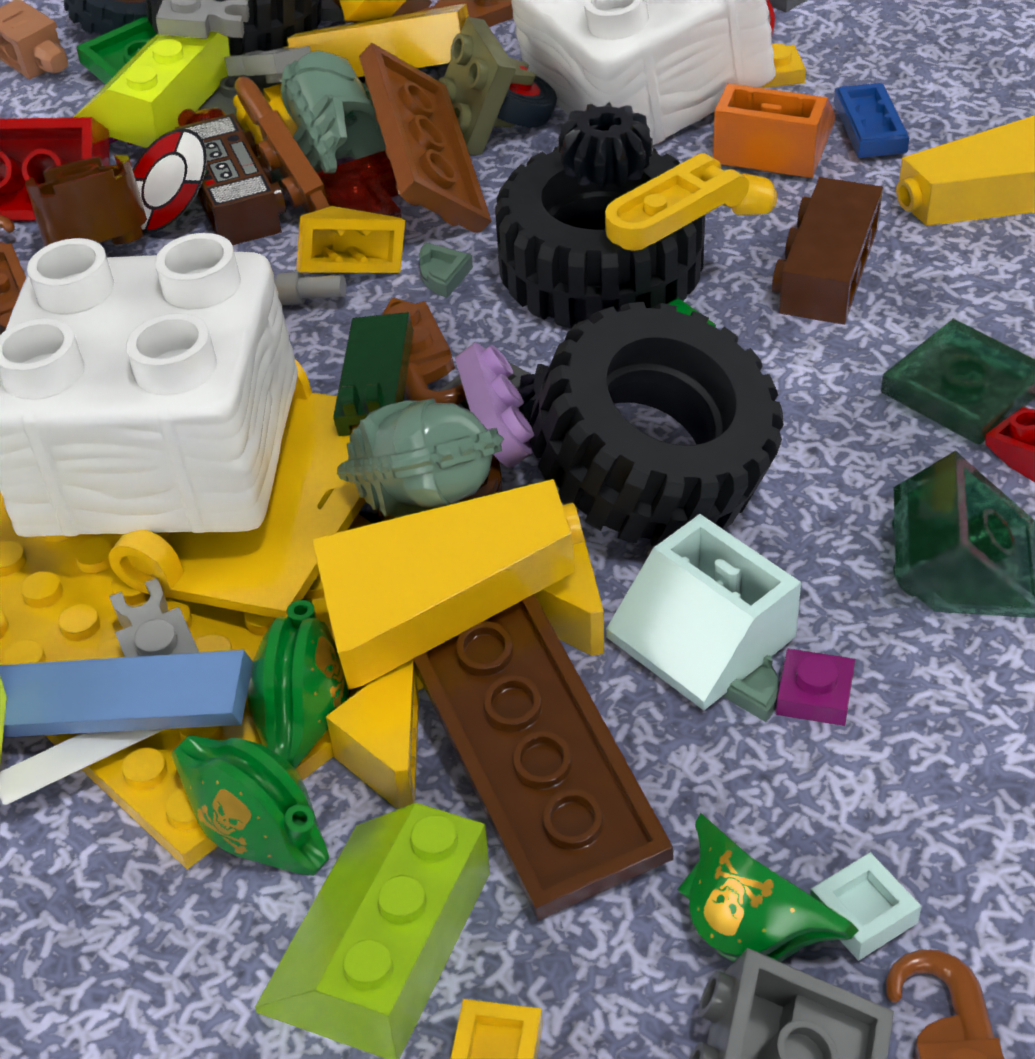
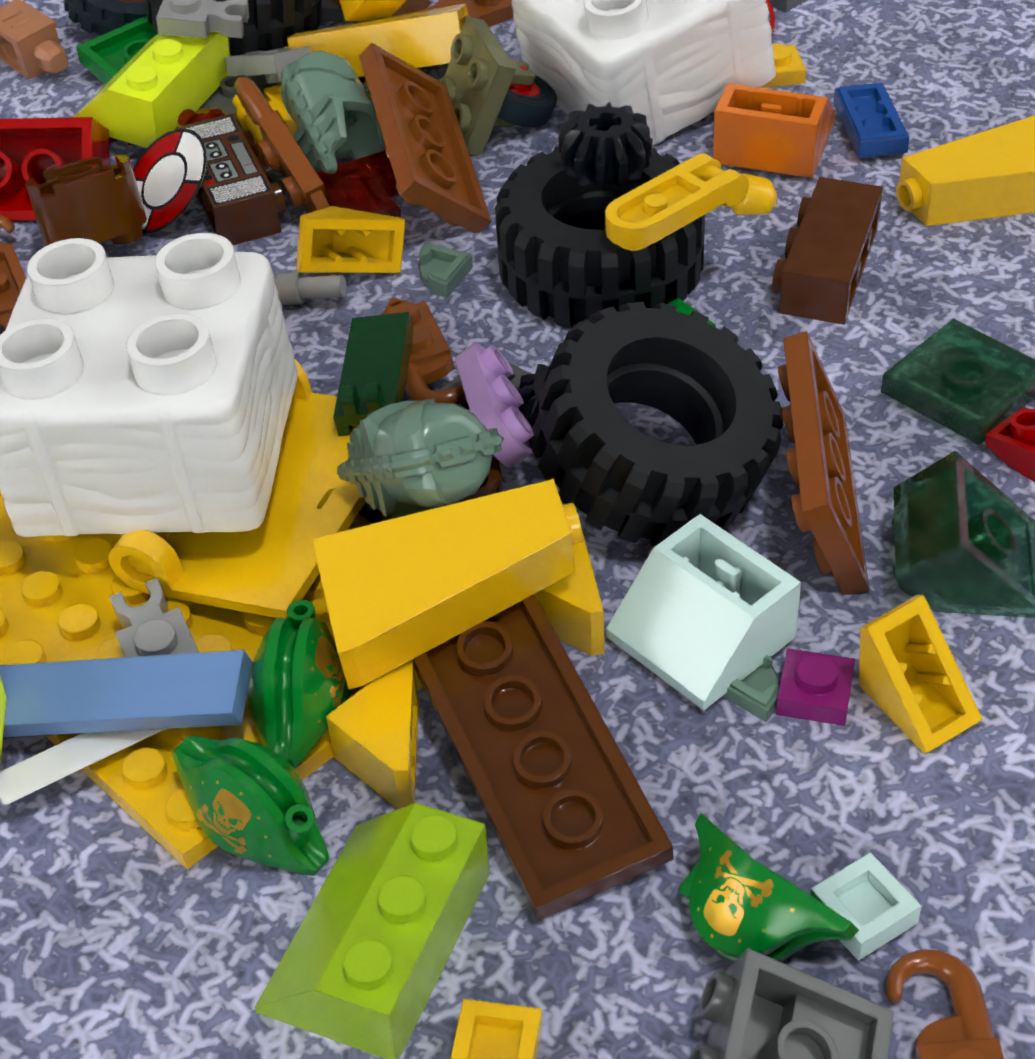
none -> dark orange plate [778,331,870,595]
none -> yellow slope [858,595,983,753]

